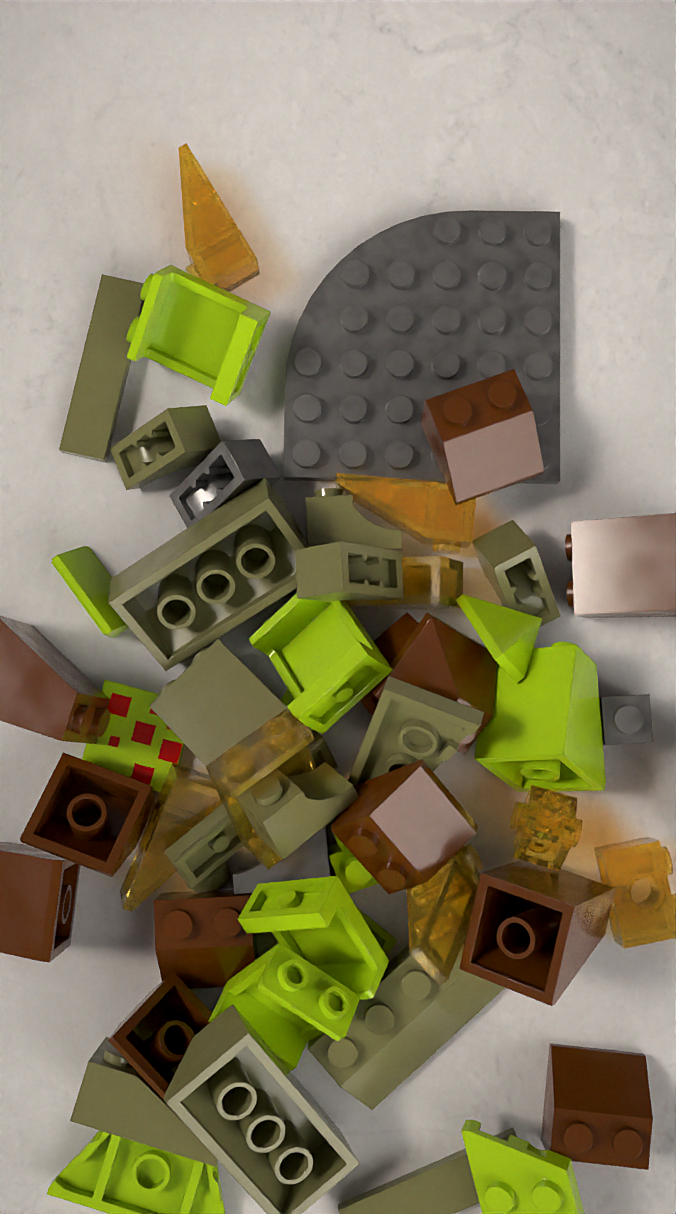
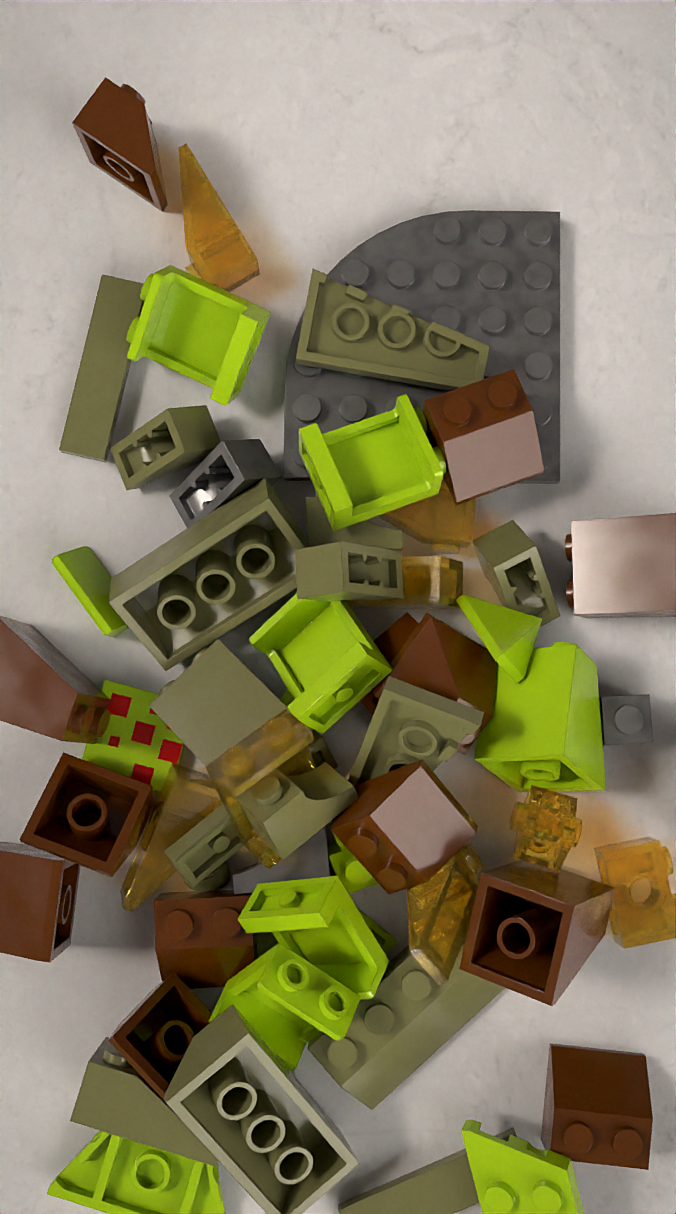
none -> reddish brown slope [72,77,168,212]
none -> olive wing [296,269,490,391]
none -> lime panel [299,394,447,531]

